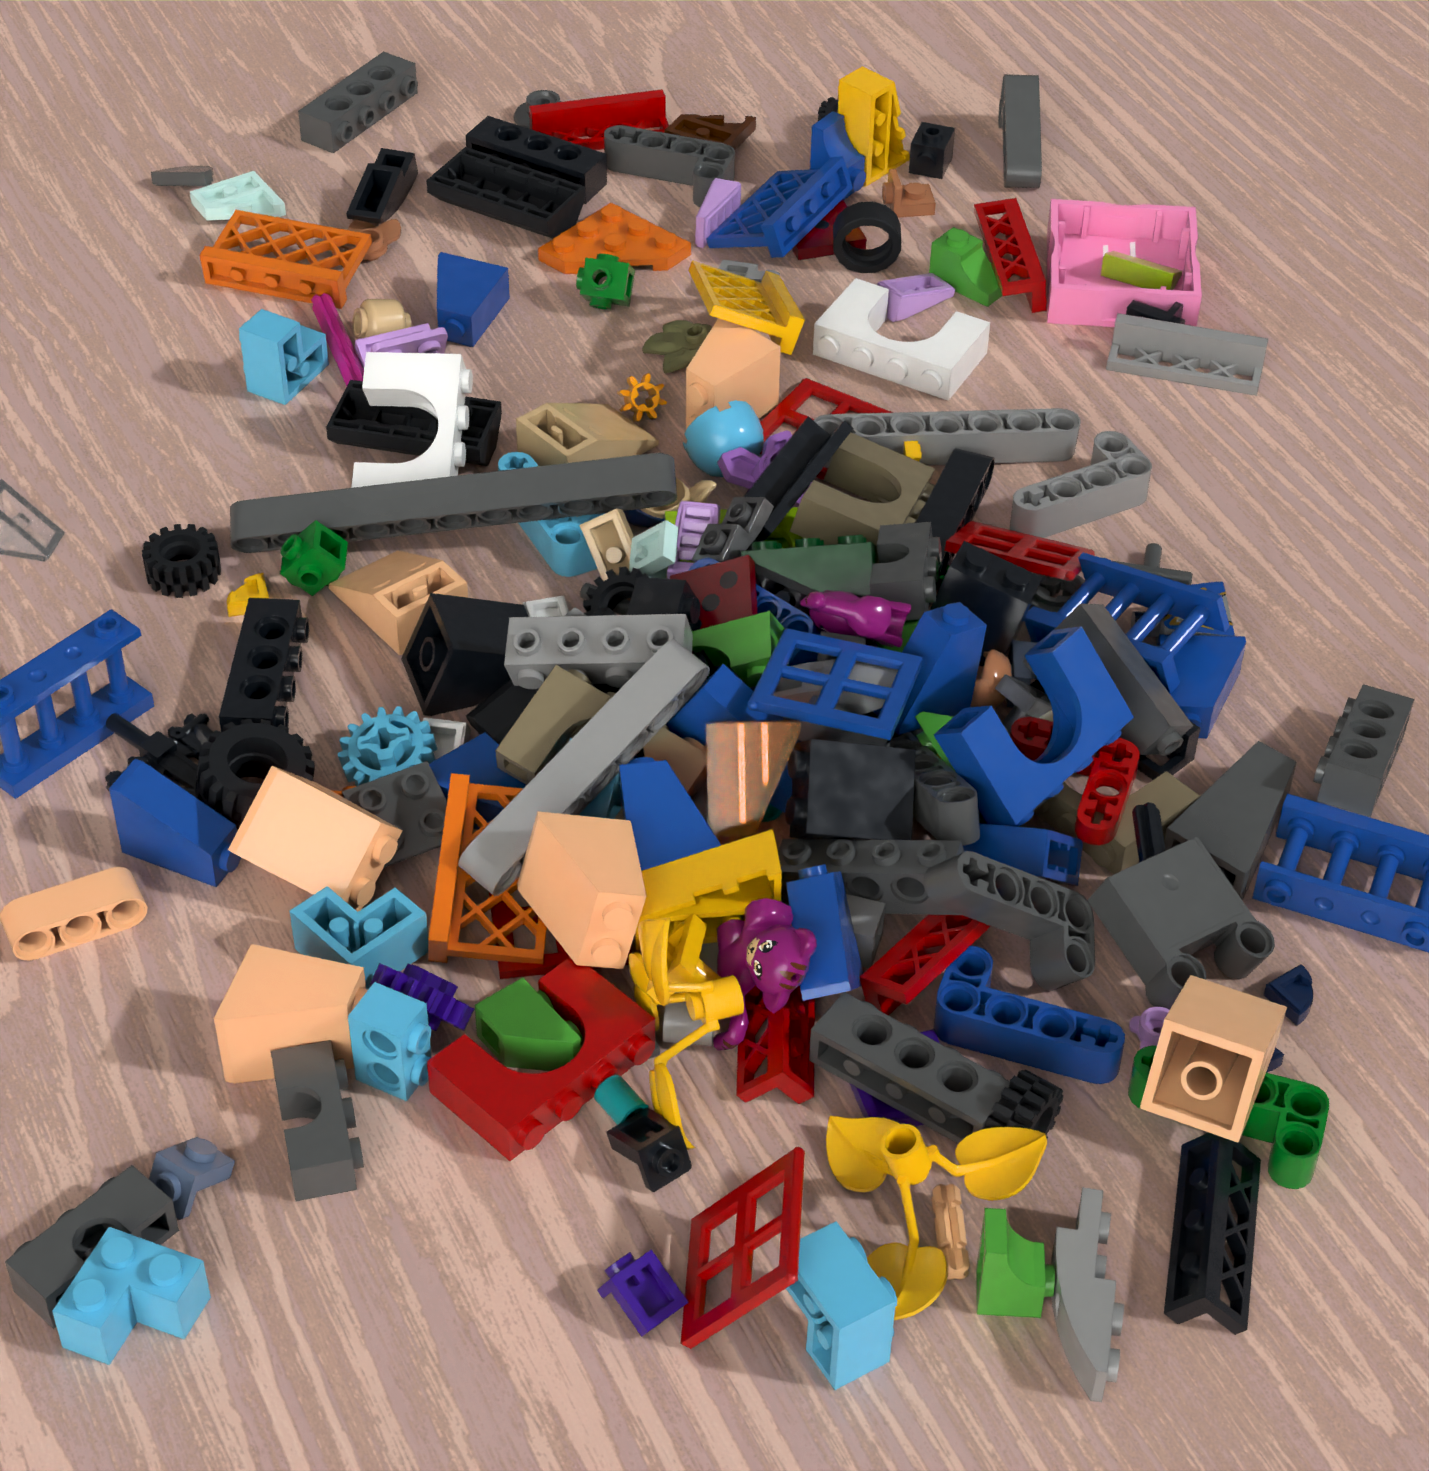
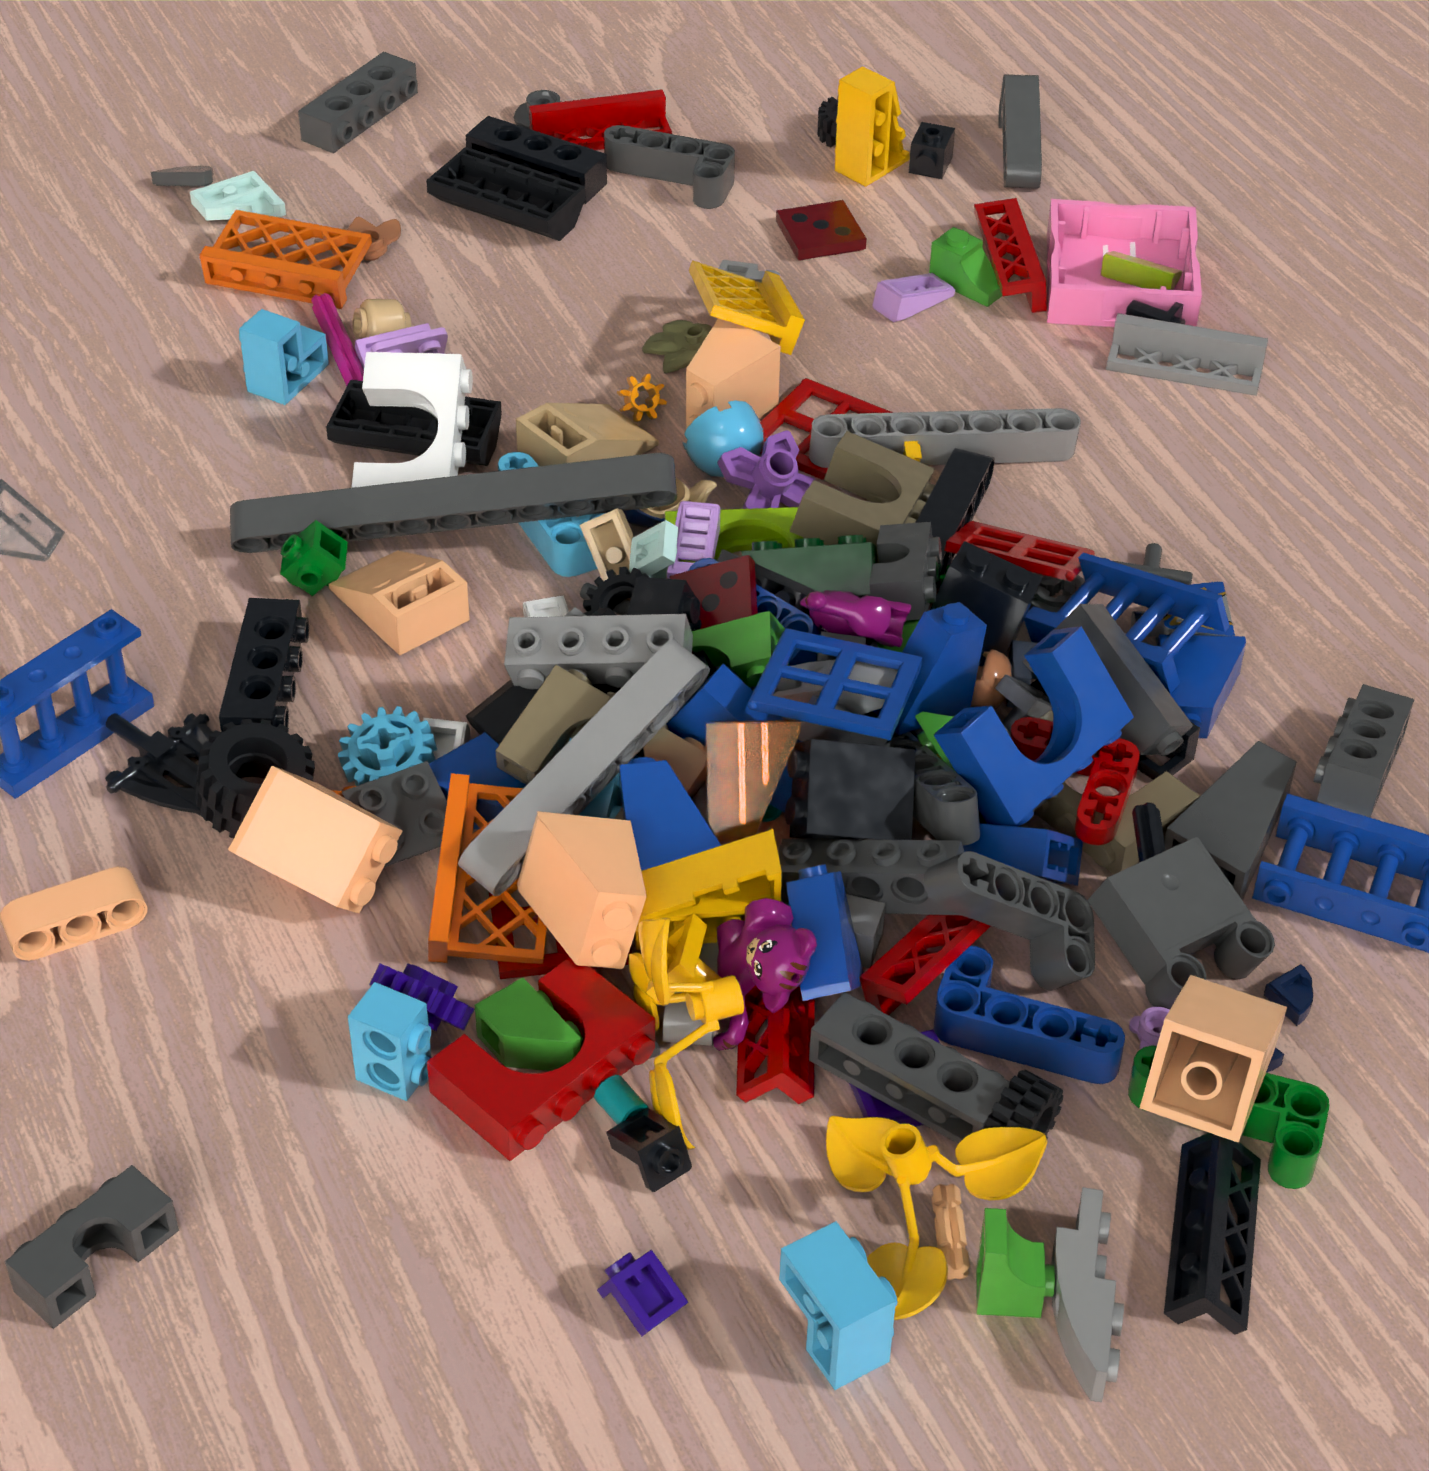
medium azure brick [52,1227,211,1365] -> none
blue slope [109,759,241,887] -> none
black tyre [142,524,221,598] -> none
sand blue bracket [149,1137,235,1220] -> none
light nougat slope [214,944,369,1084] -> none
yellow tile [227,573,269,617] -> none
dark grey arch [271,1040,364,1201] -> none
medium azure brick [289,886,428,989] -> none
black slope [346,148,418,224] -> none
black slope [401,593,529,716] -> none
blue slope [437,252,510,347] -> none
orange plate [538,203,691,274] -> none
green brick [576,254,635,310] -> none
reddish brown wing [665,114,756,150] -> none
red window [680,1147,805,1349] -> none
flat silver slope [692,497,774,562] -> none
lavender slope [695,178,741,248] -> none
blue fence [706,156,853,258] -> none
black fence [721,416,854,551] -> none
blue arch [810,111,866,200] -> none
white arch [813,278,990,401] -> none
black tyre [833,201,901,273] -> none
nougat bracket [882,169,936,217] -> none
light grey beam [1010,431,1152,538] -> none

